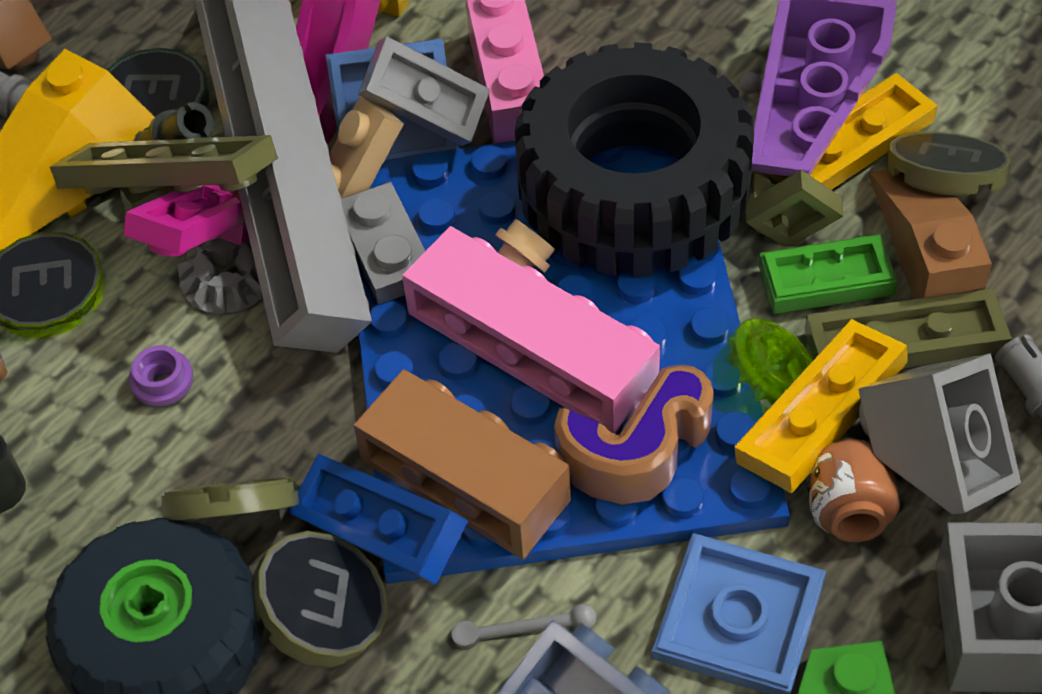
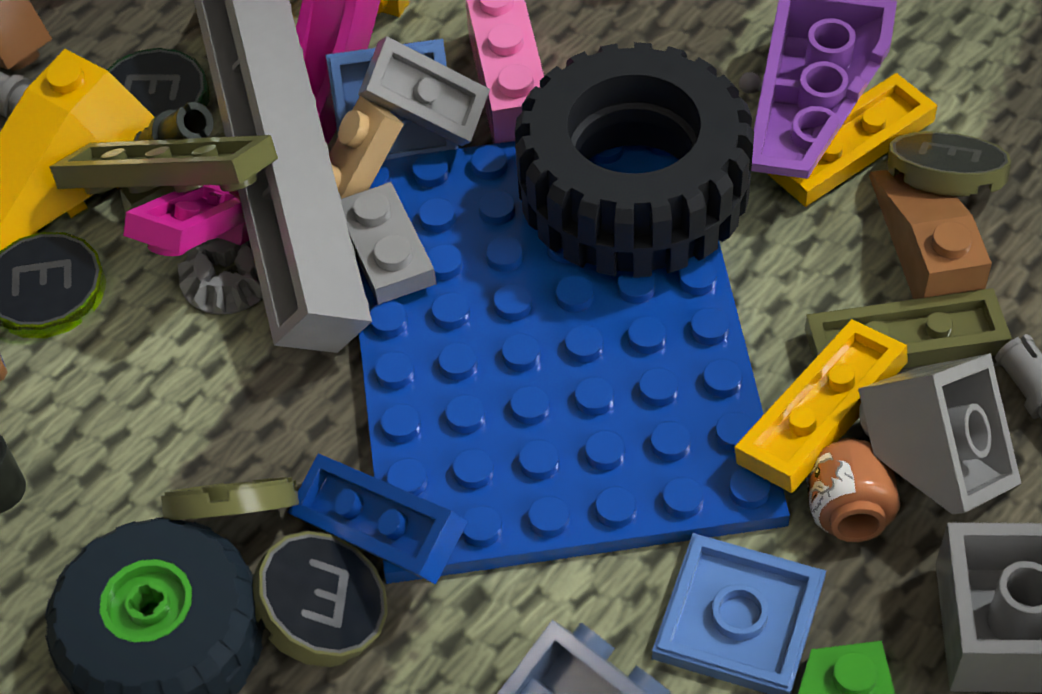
medium lavender plate [129,345,193,407] -> none
medium nougat brick [353,369,571,560] -> none
bright pink brick [402,226,660,434] -> none
light grey hinge [451,603,597,650] -> none
tan plate [495,219,555,273] -> none
medium nougat animal [554,365,714,505] -> none
clear neon green gear [727,318,813,406] -> none
olive bracket [745,170,844,246] -> none
bright green plate [758,234,898,315] -> none

